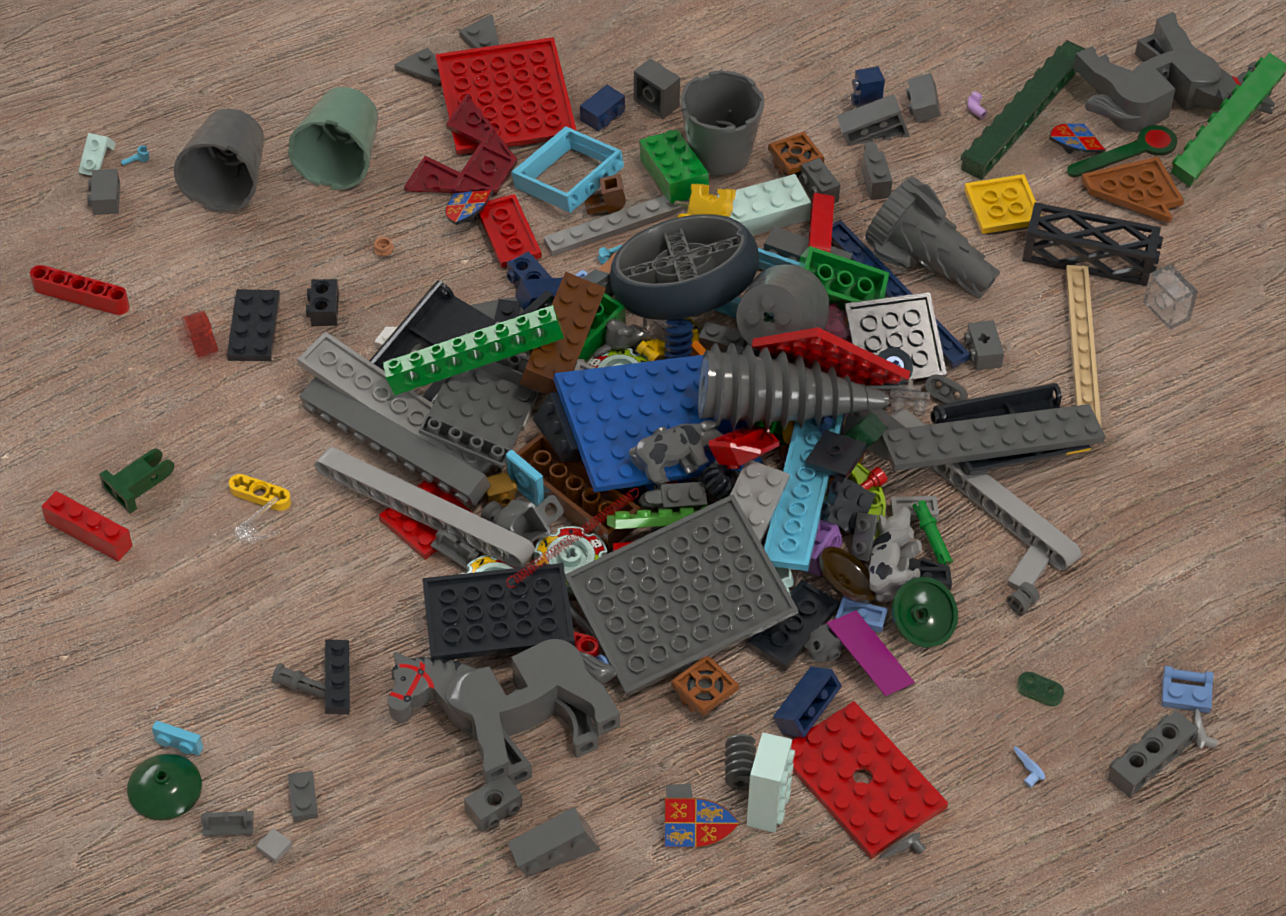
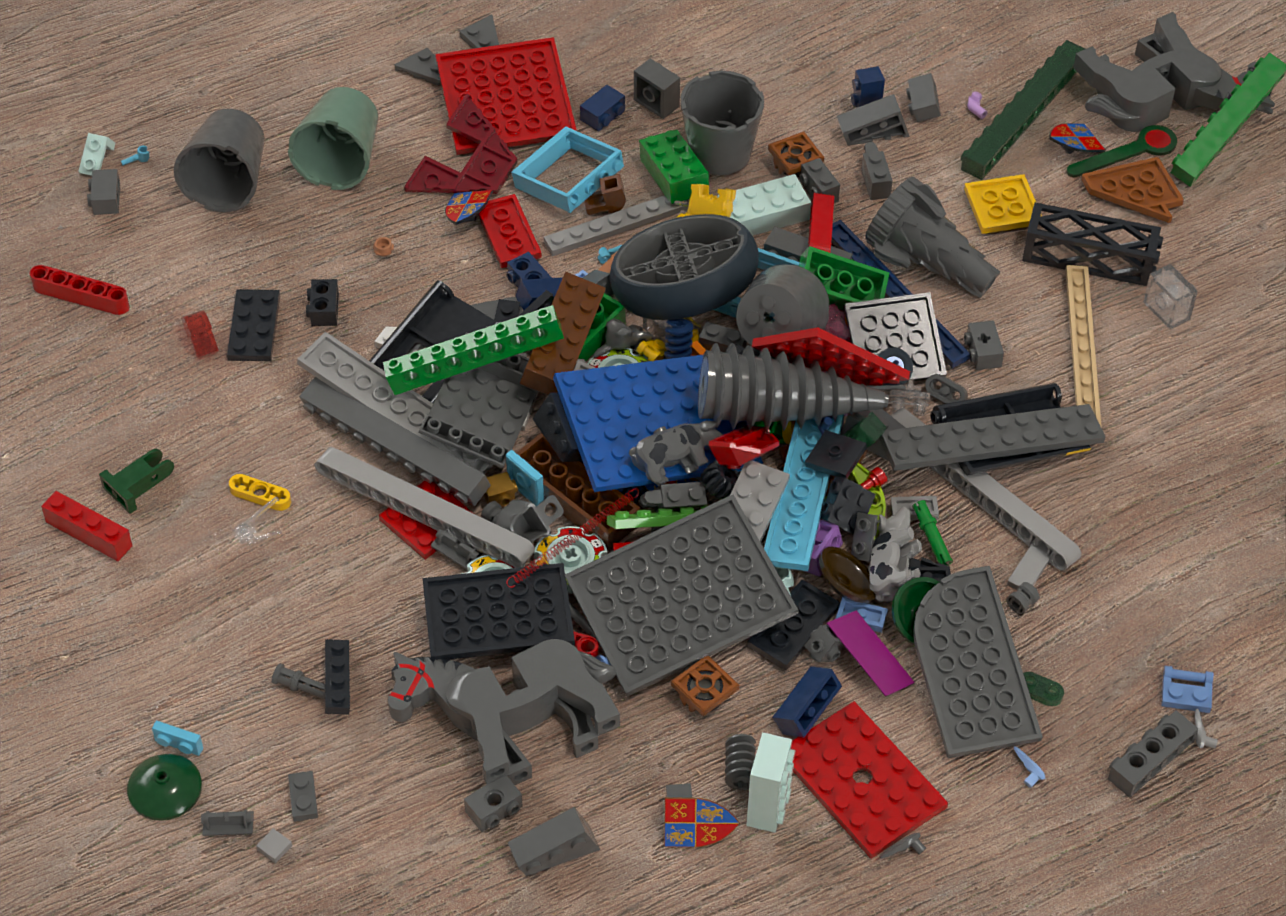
none -> dark grey plate [913,566,1043,758]

